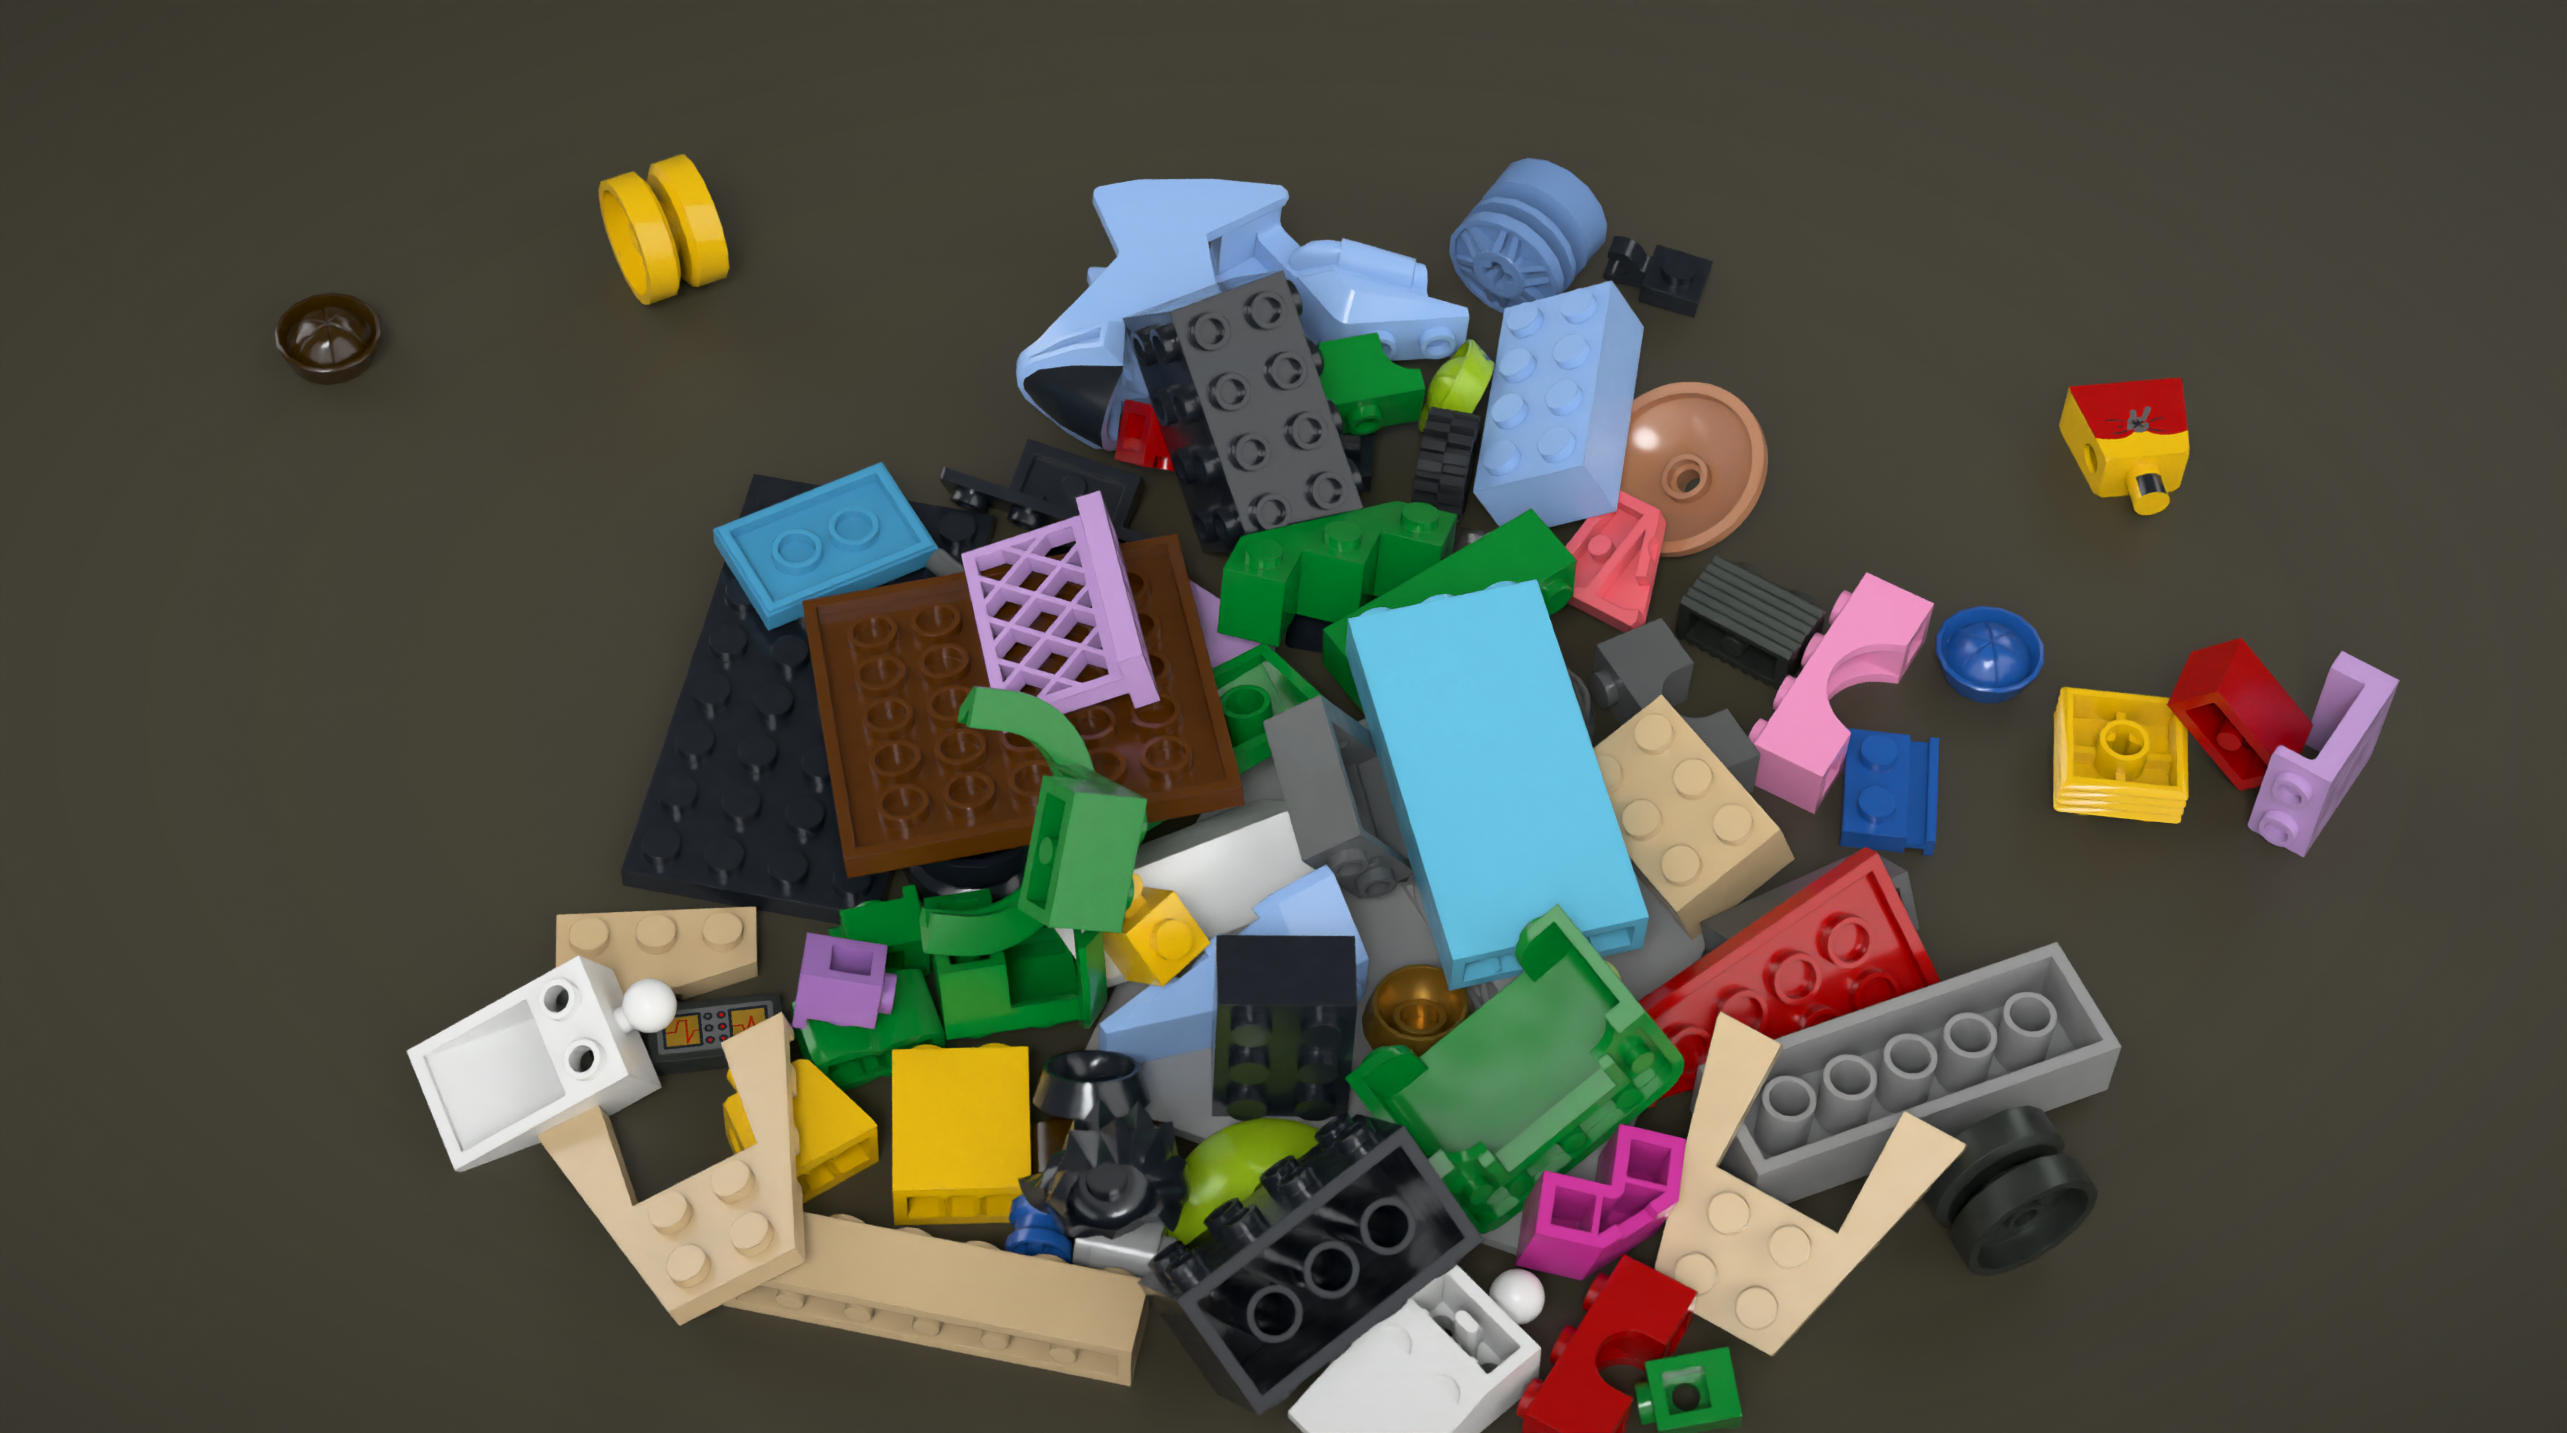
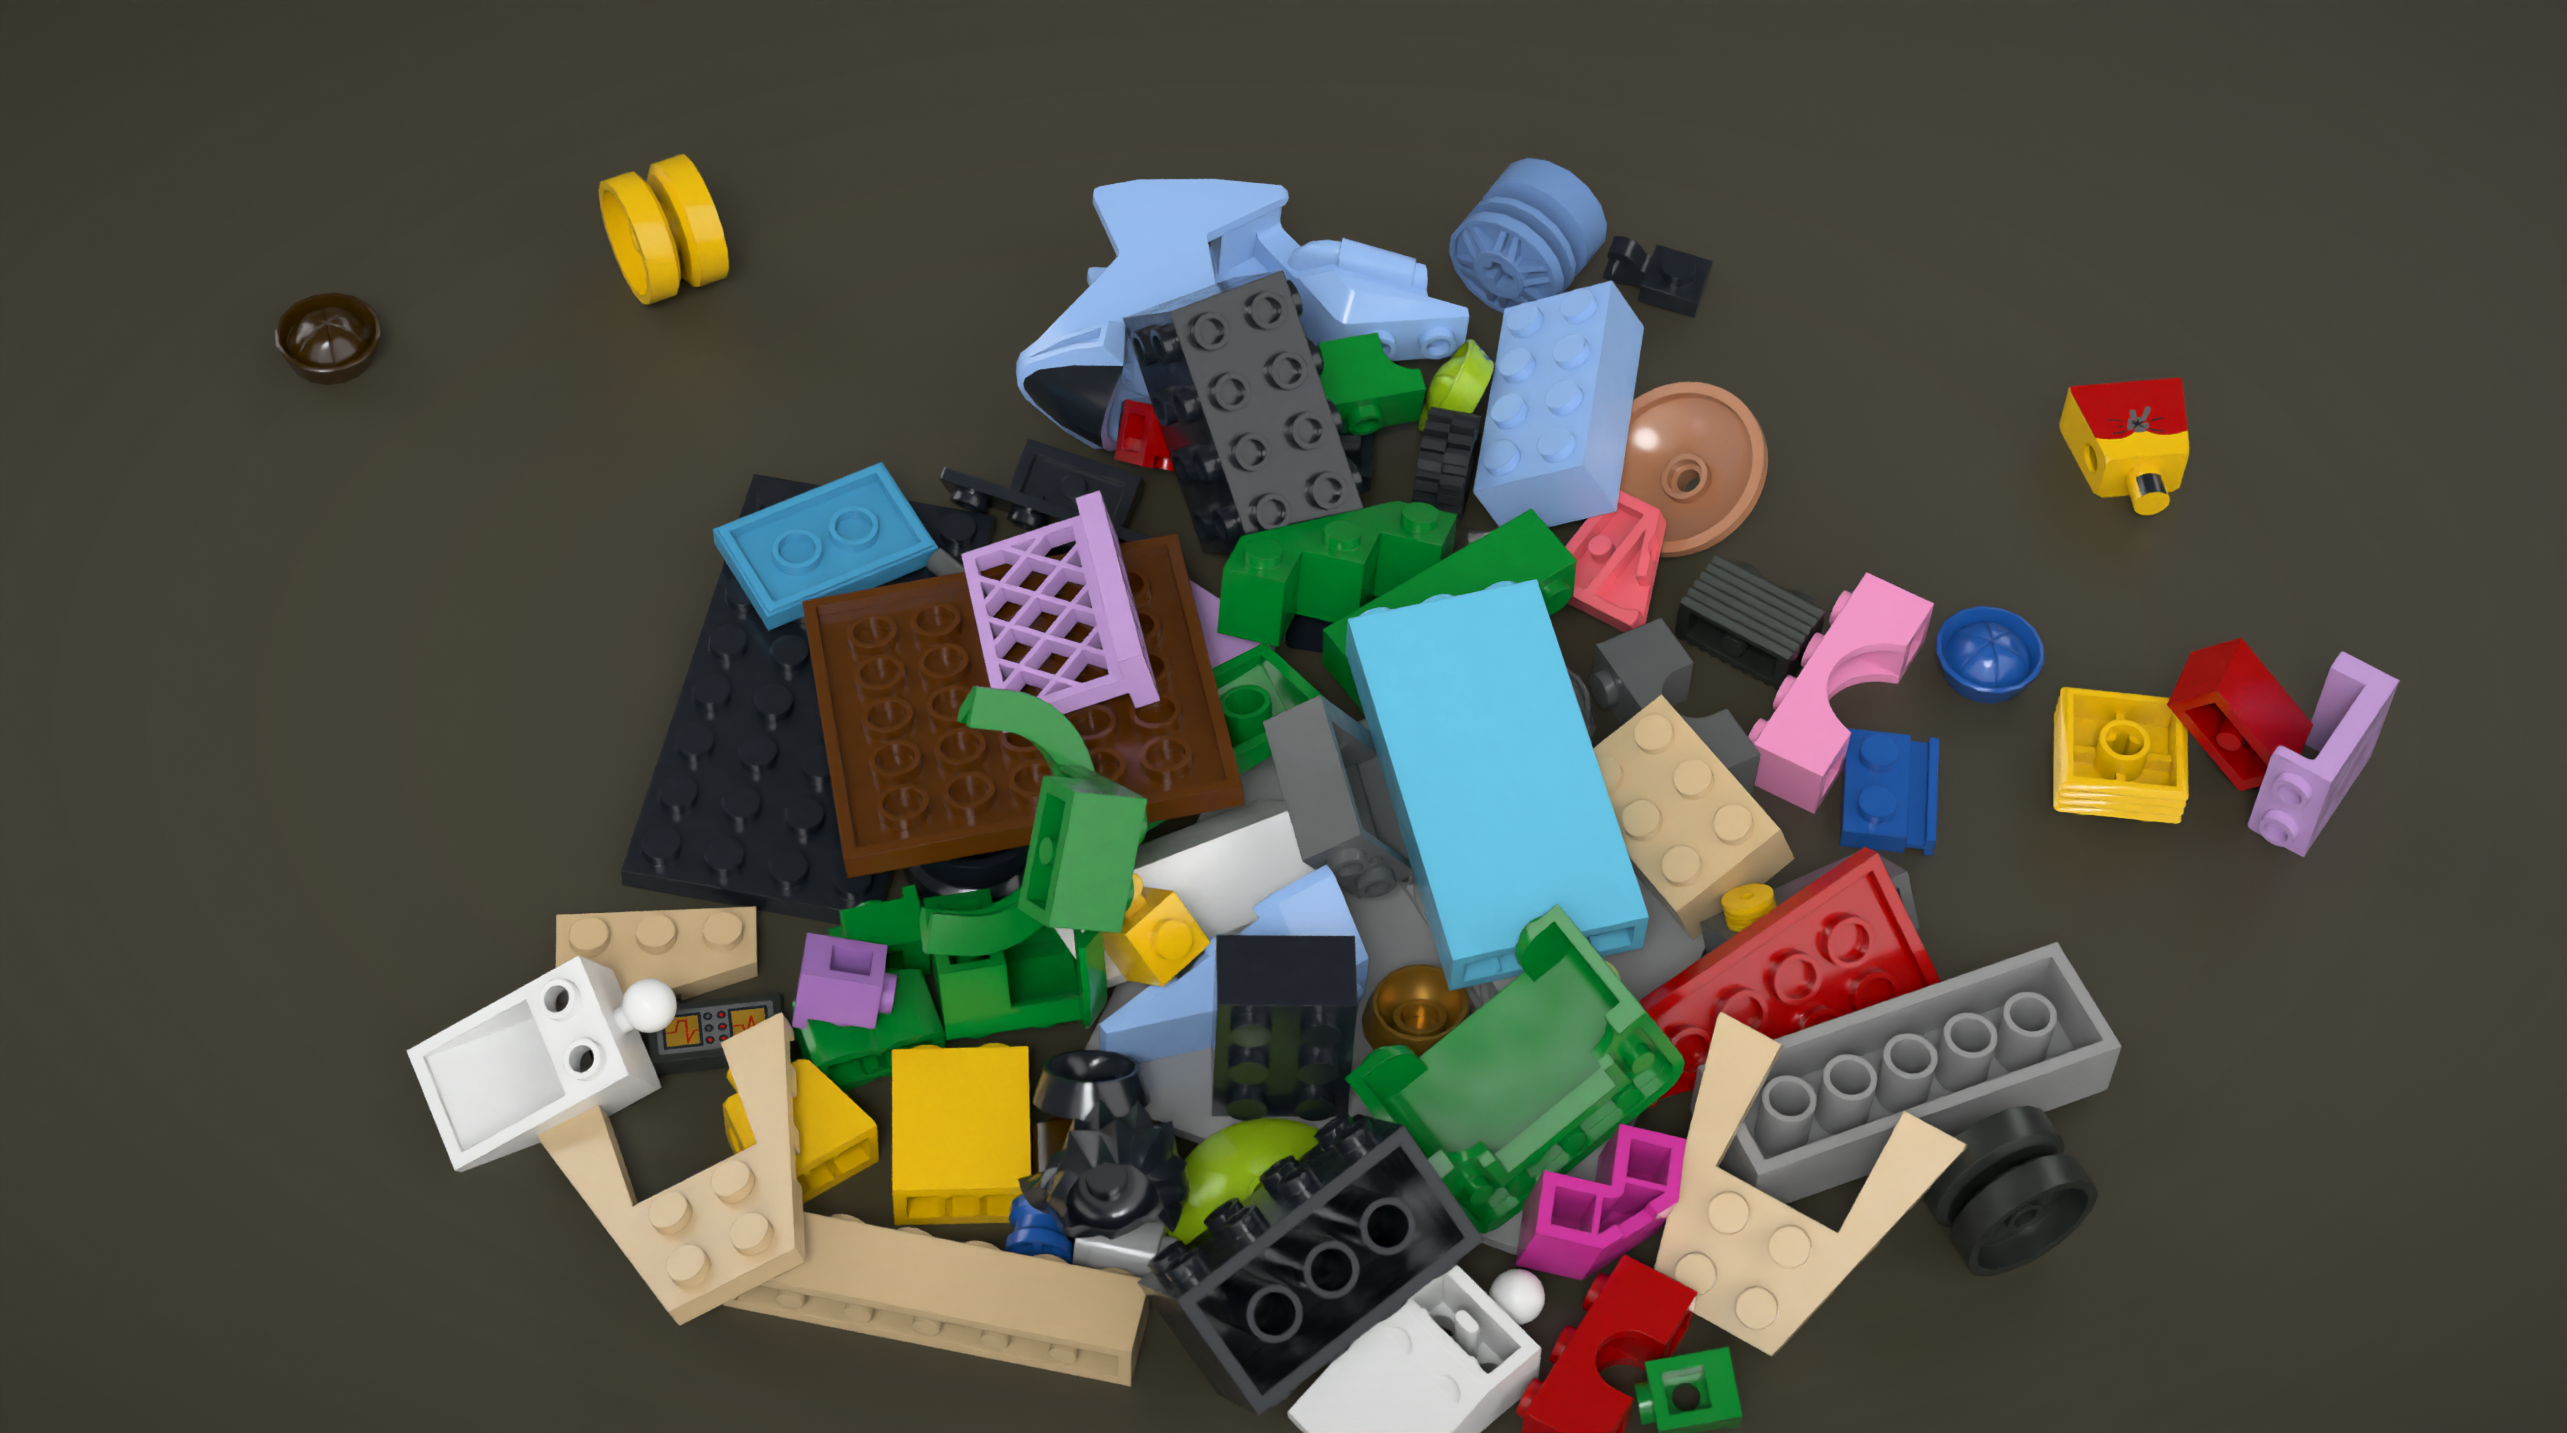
none -> yellow piece [1721,883,1777,932]

